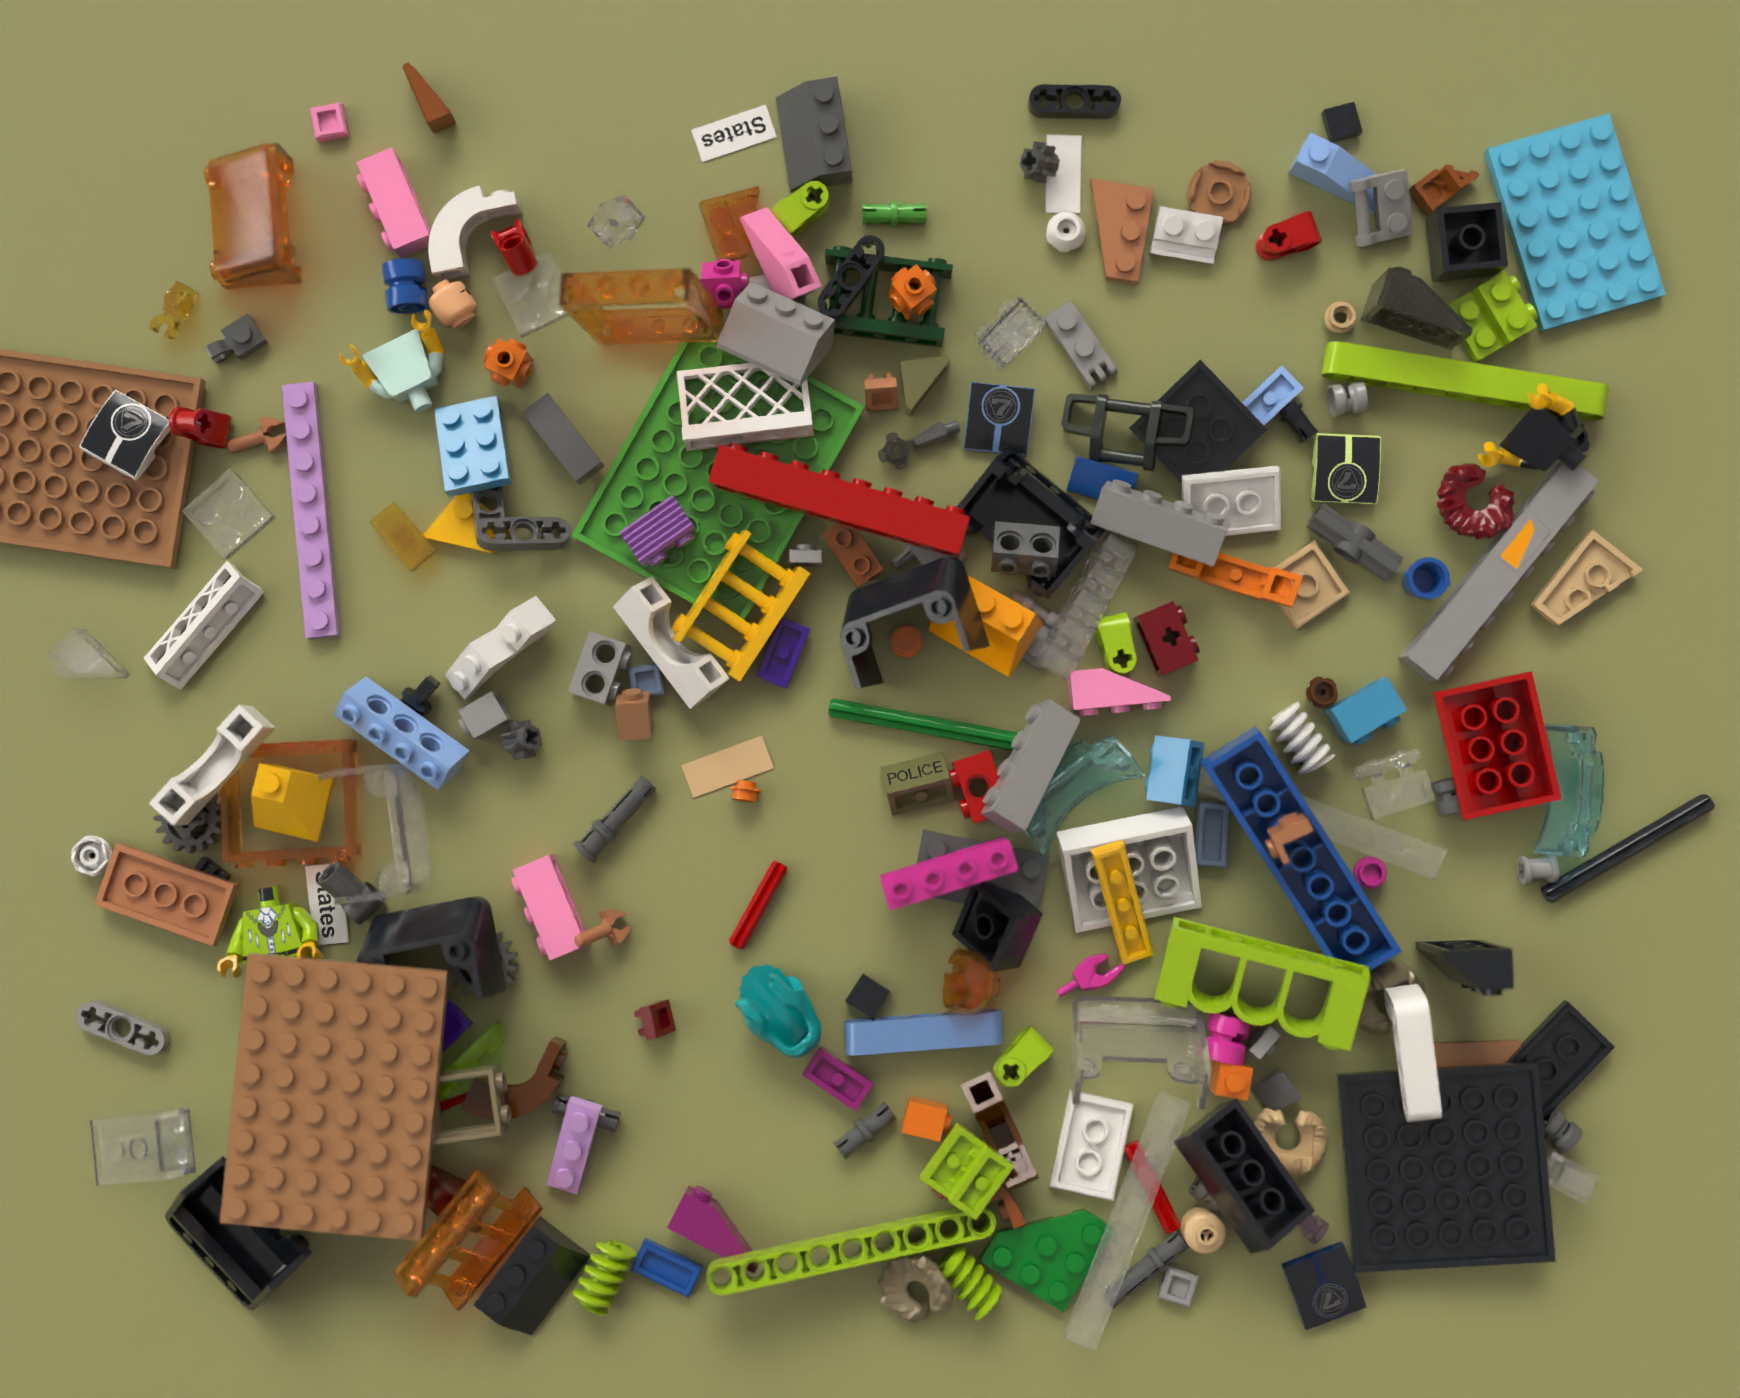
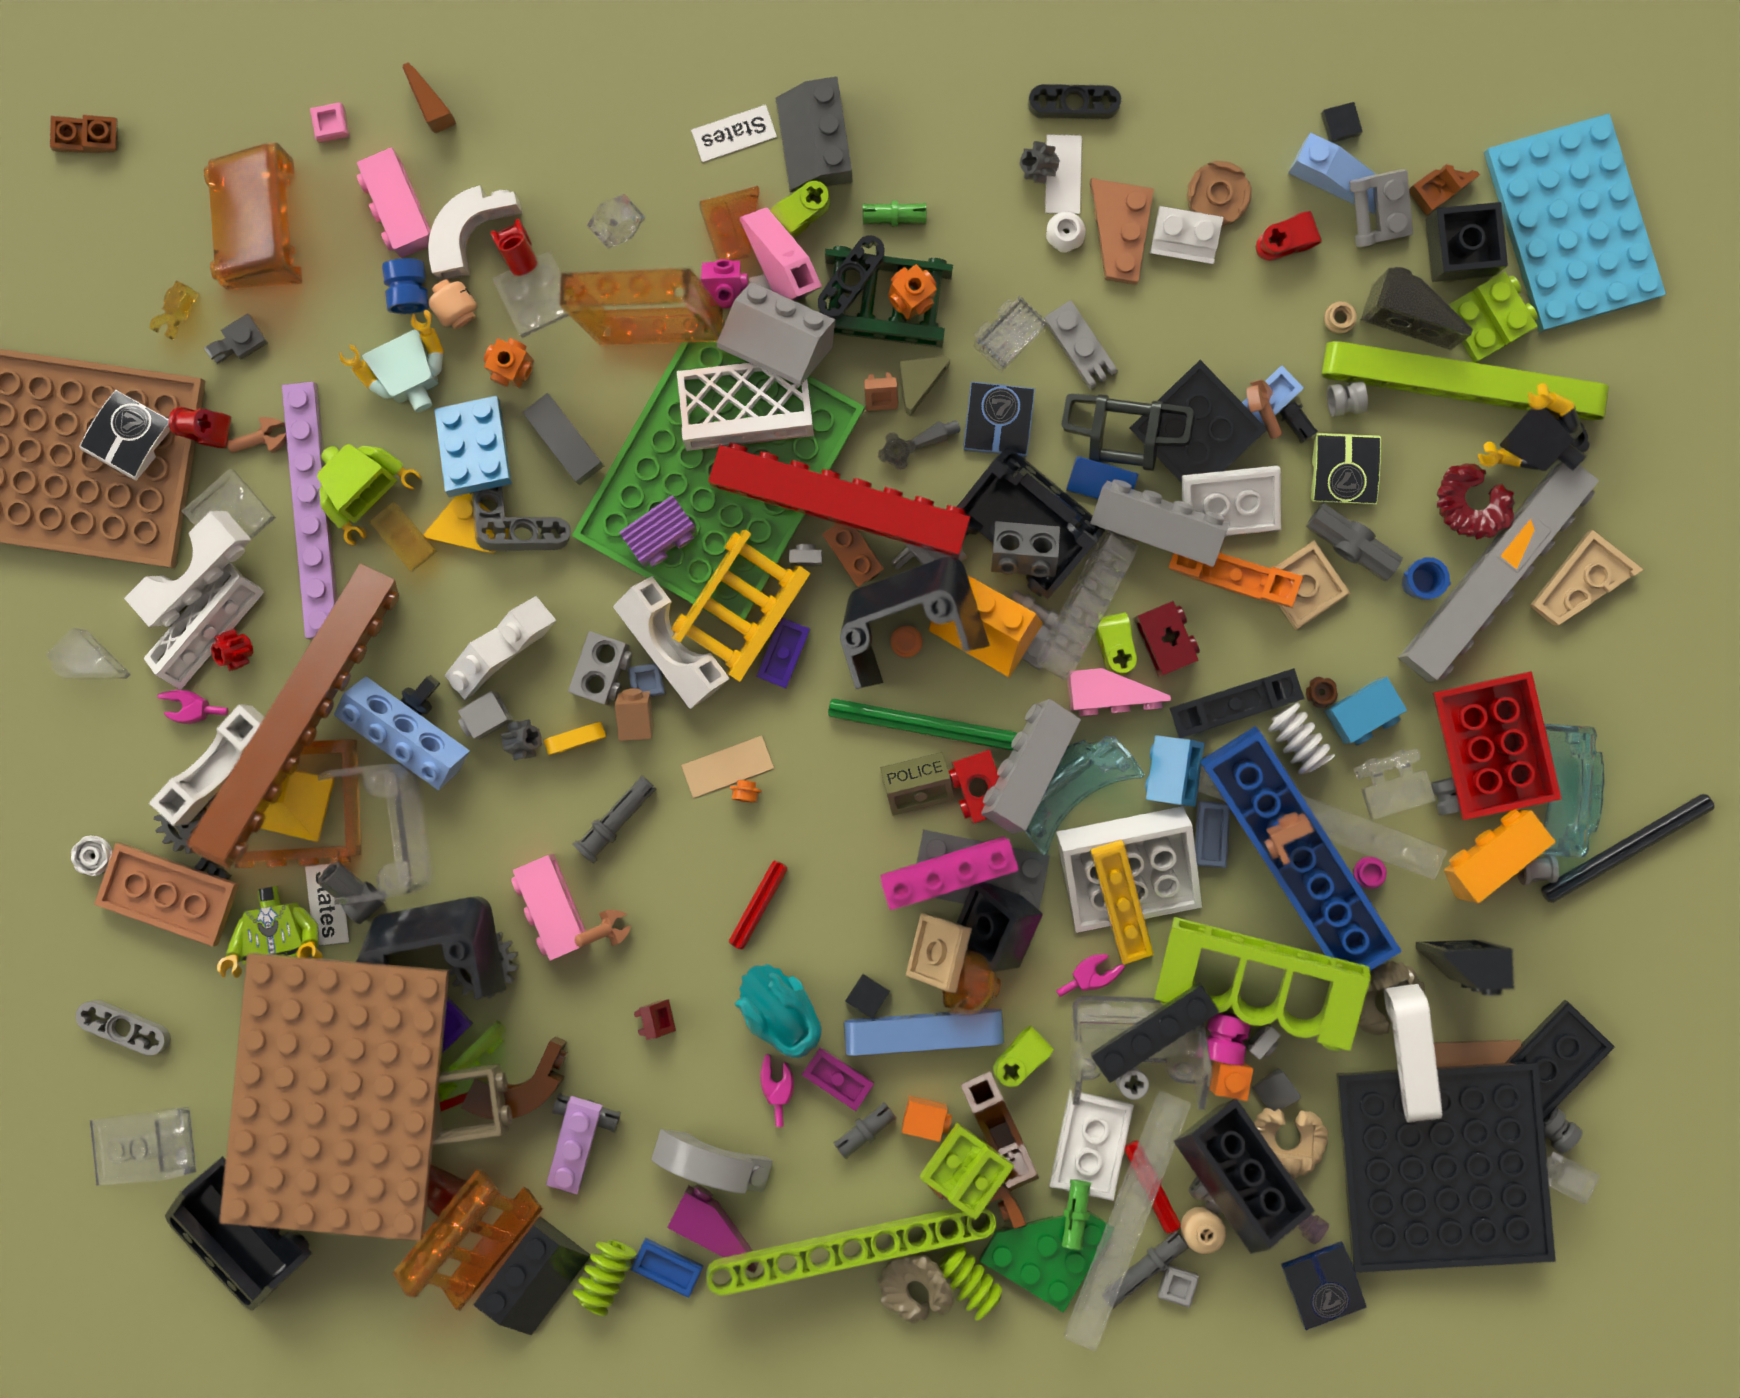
none -> dark orange slope [50,115,117,153]
none -> white arch [124,511,251,627]
none -> dark pink hand [157,690,229,724]
none -> dark orange brick [187,563,399,869]
none -> red gear [211,629,253,671]
none -> lime torso [317,444,422,545]
none -> yellow beam [543,722,606,756]
none -> light grey arch [651,1129,773,1194]
none -> dark pink hand [760,1054,794,1127]
none -> tan tile [906,913,971,993]
none -> bright green pin [1061,1179,1091,1250]
none -> black plate [1091,982,1220,1083]
none -> light grey bush [1115,1067,1149,1100]
none -> black slope [1169,668,1304,738]
none -> nougat bar [1246,379,1282,439]
none -> light orange slope [1444,809,1556,903]

